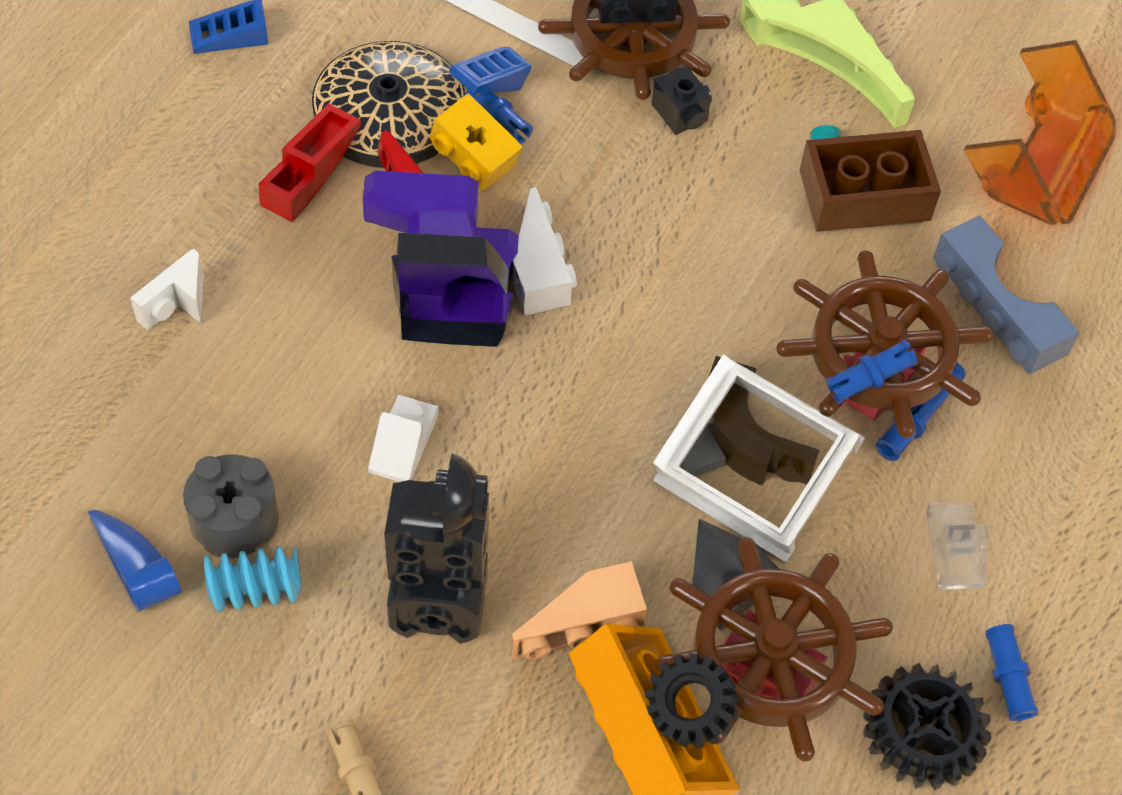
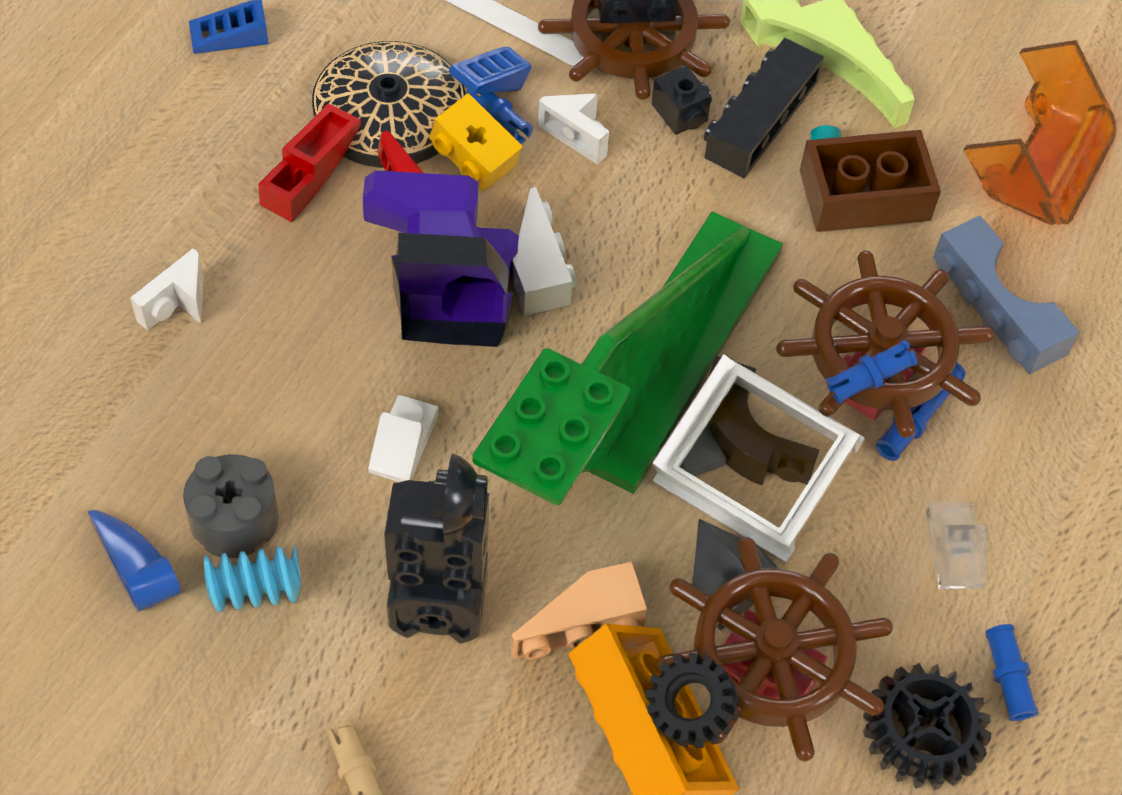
none -> green piece [472,211,783,505]
none -> white slope [538,94,609,165]
none -> black brick [703,37,824,178]

